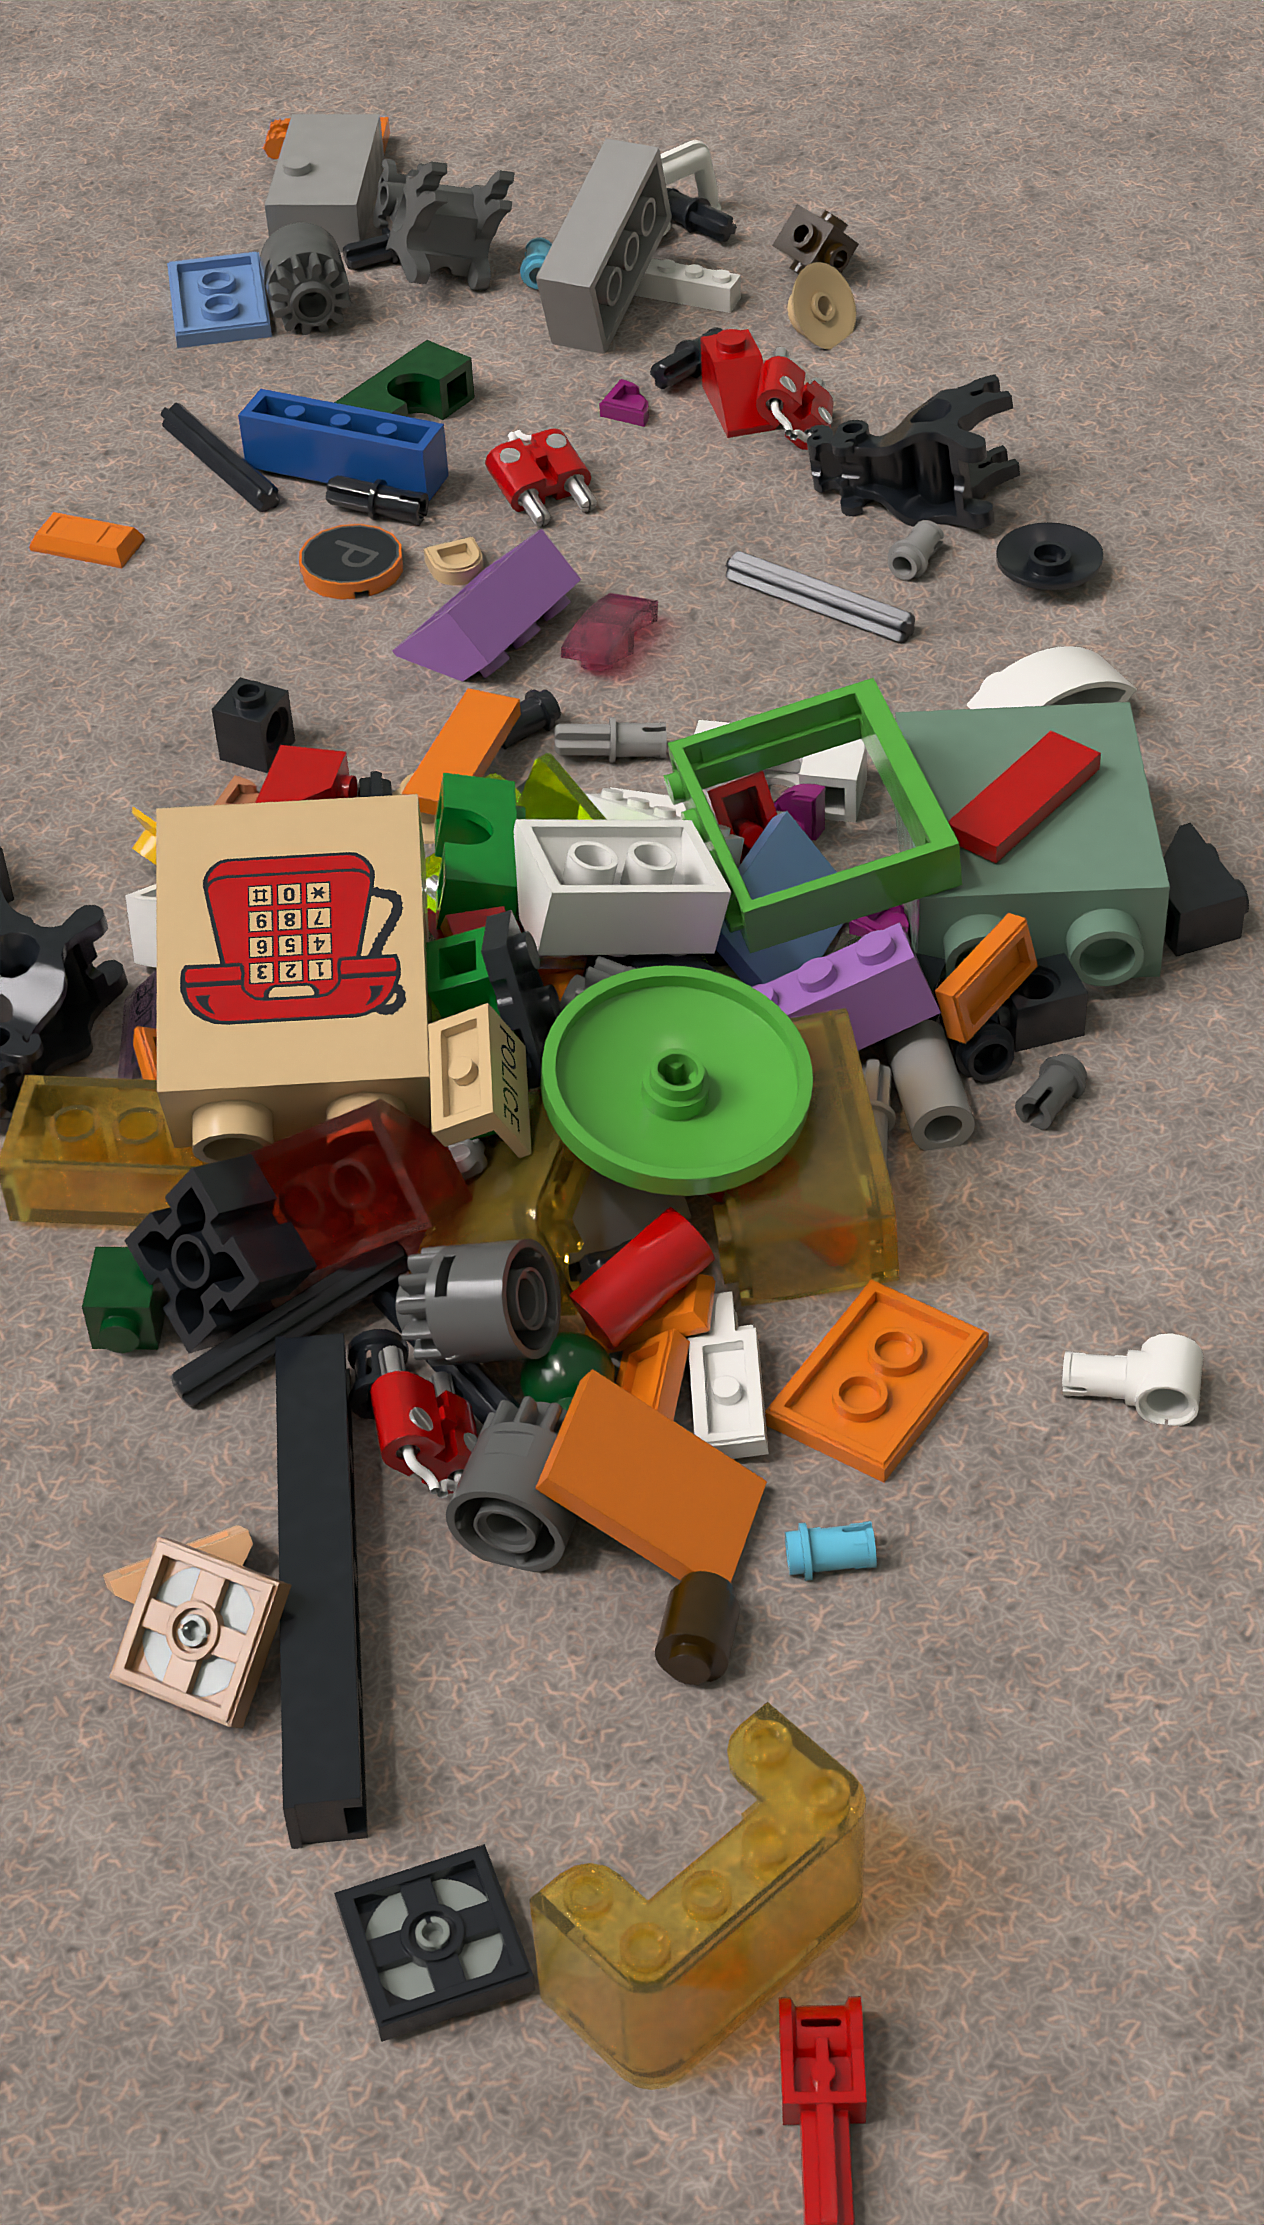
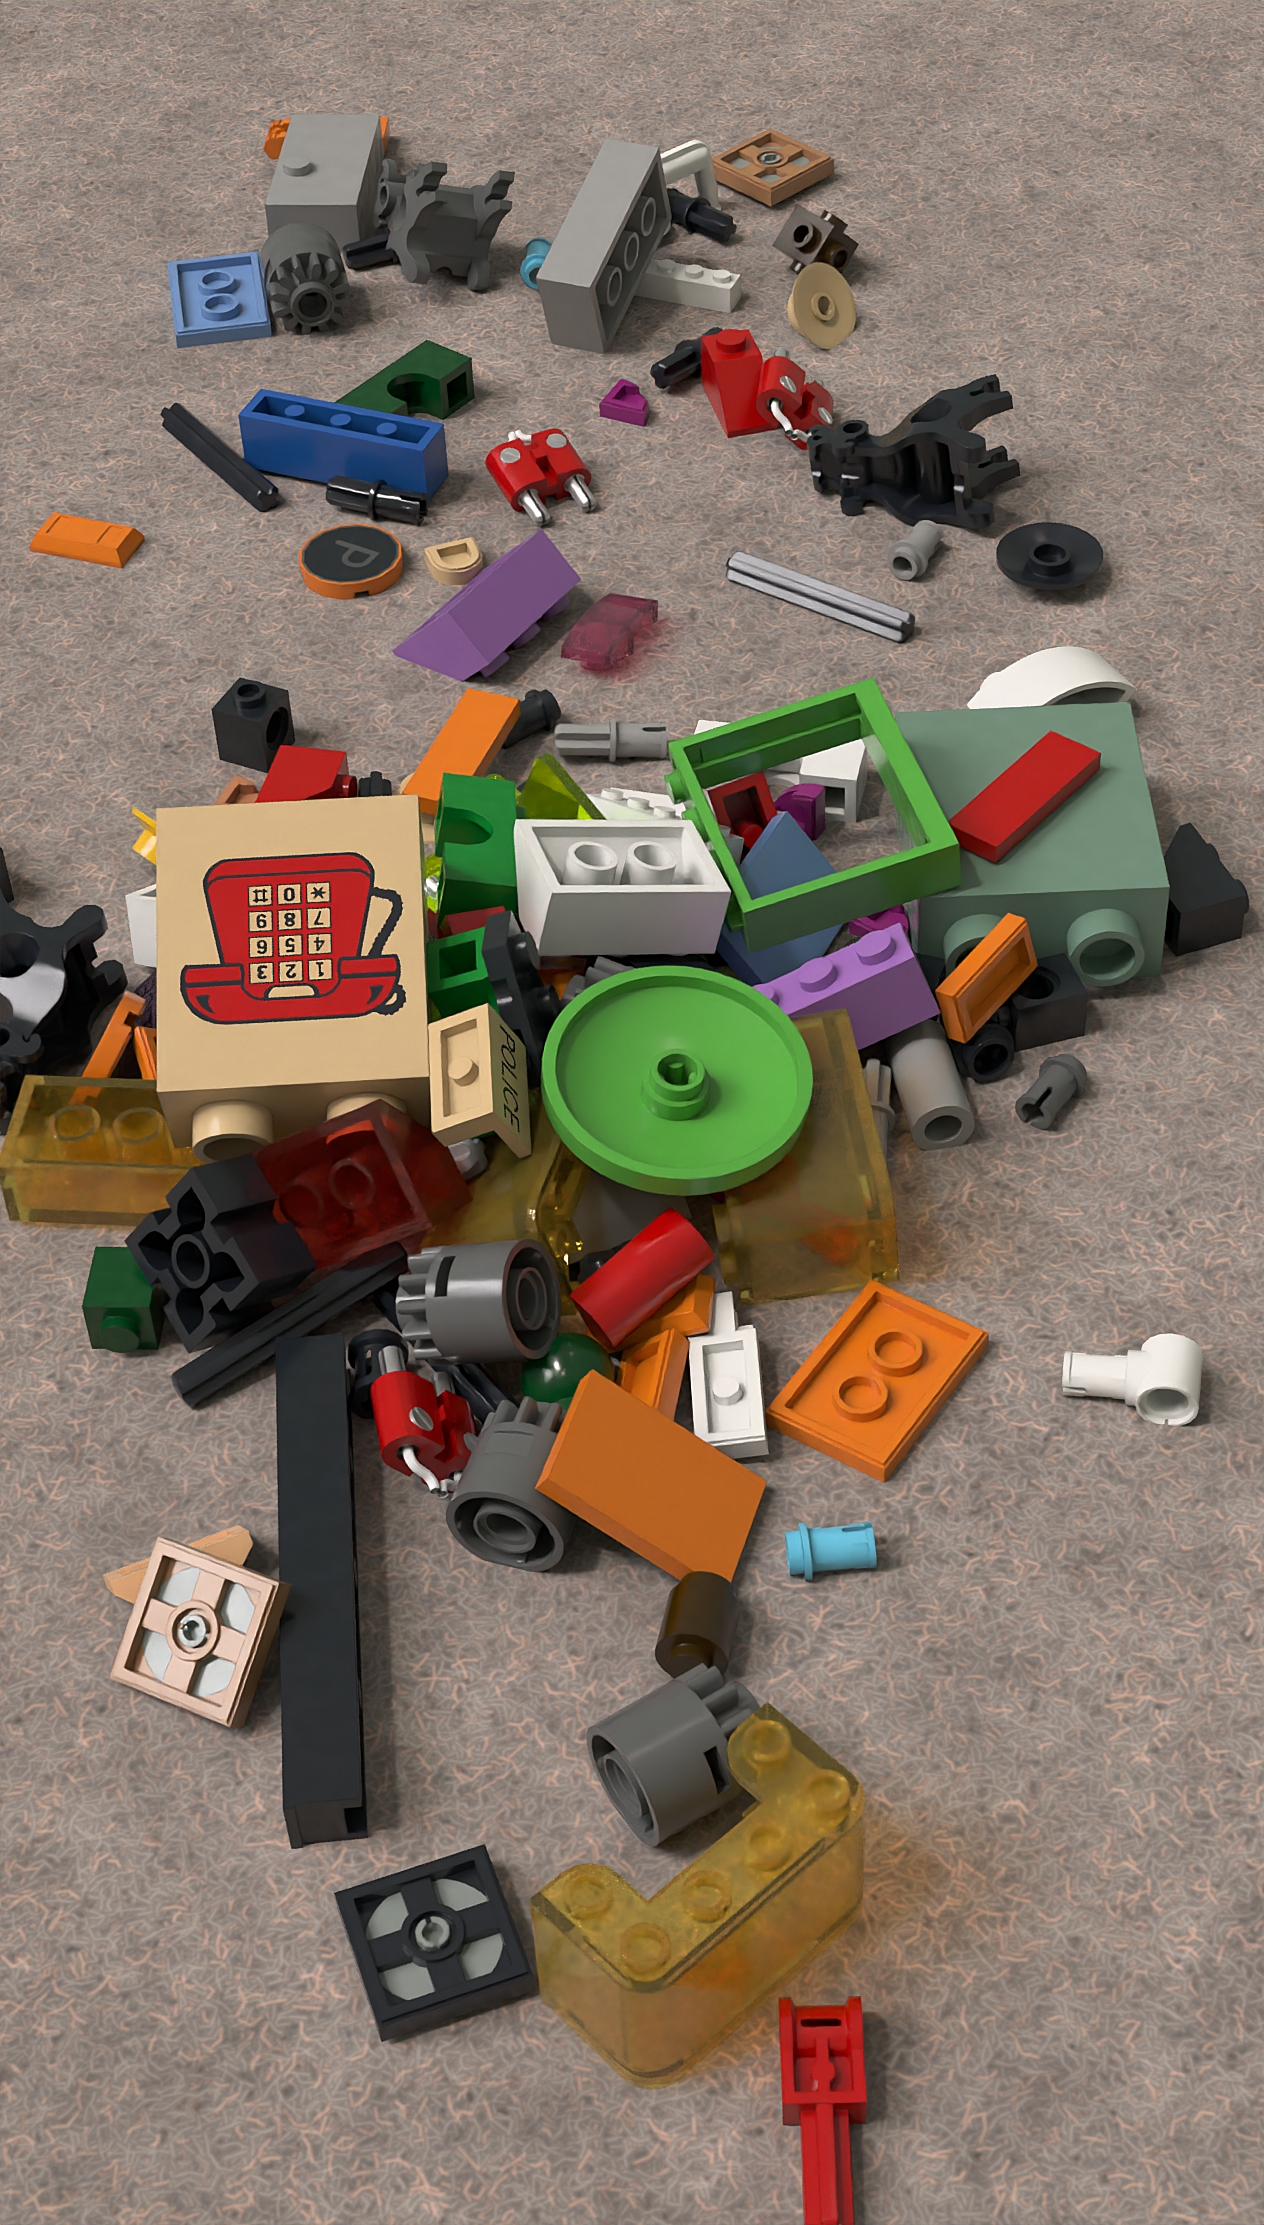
none -> orange tile [70,990,147,1110]
none -> dark grey gear [586,1663,772,1847]
none -> medium nougat piece [712,128,834,206]

